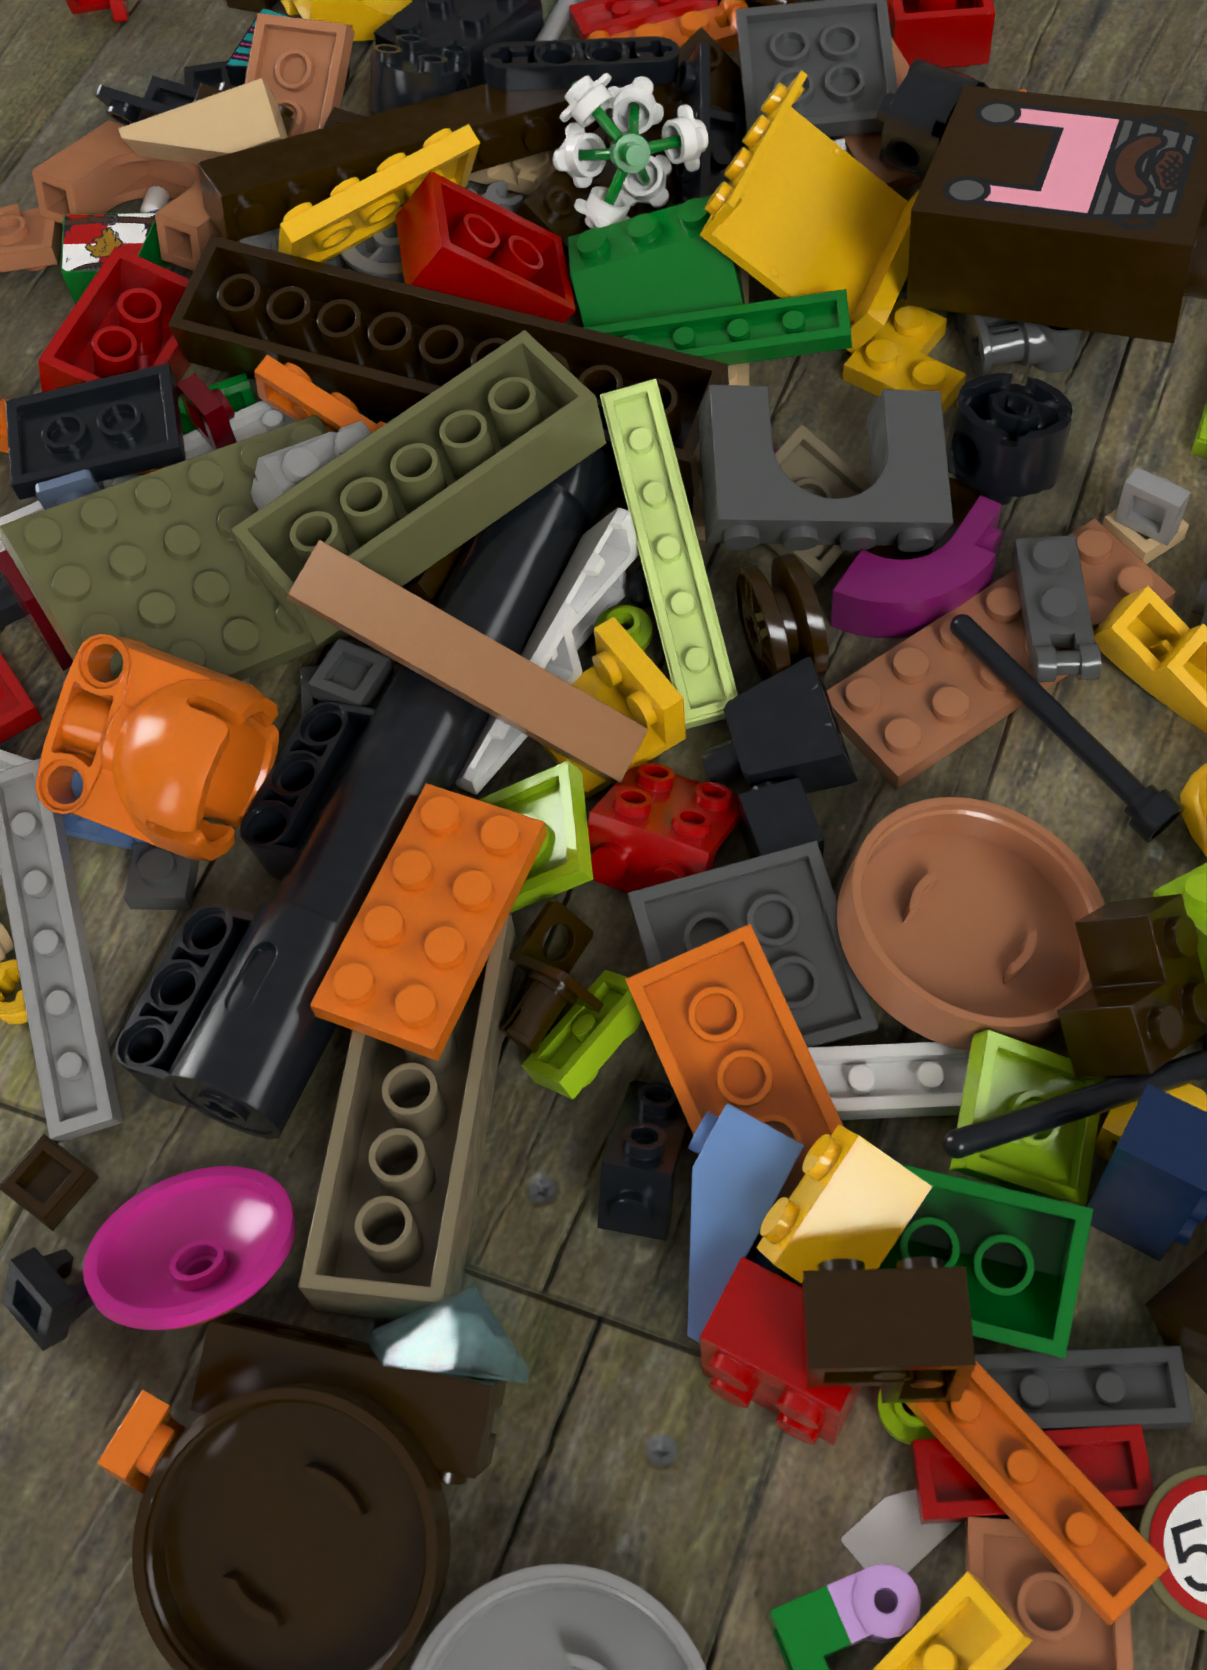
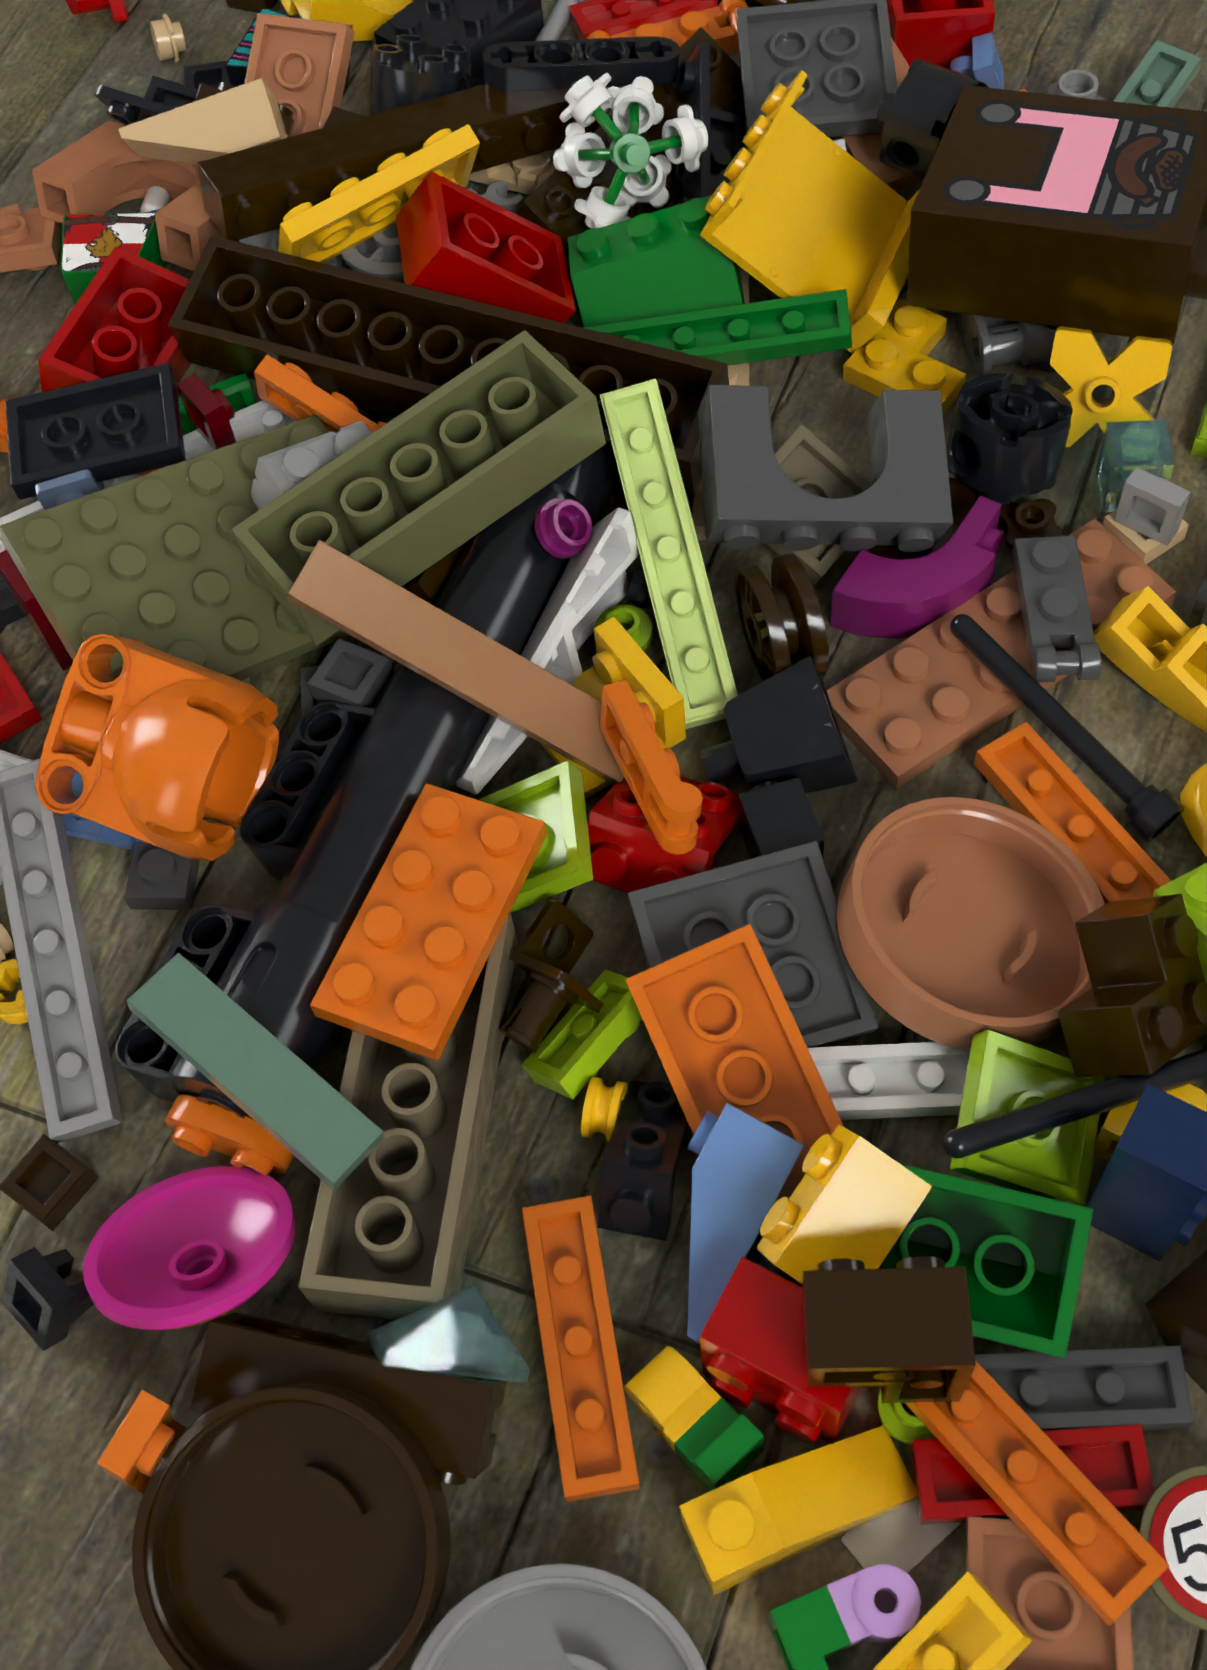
none -> sand green tile [127,953,384,1191]
none -> tan plate [150,14,186,63]
none -> orange plate [165,1094,294,1175]
none -> orange plate [522,1195,641,1503]
none -> magenta plate [534,498,592,559]
none -> yellow bush [581,1077,628,1142]
none -> orange plate [600,680,703,855]
none -> leg [624,1345,764,1491]
none -> yellow slope [679,1425,917,1595]
none -> medium blue tile [950,32,1004,89]
none -> orange plate [974,722,1171,904]
none -> dark brown plate [999,498,1063,550]
none -> light grey plate [1047,70,1105,100]
none -> yellow plant [1050,326,1172,458]
none -> clear light blue brick [1096,420,1174,512]
none -> sand green plate [1113,40,1202,108]

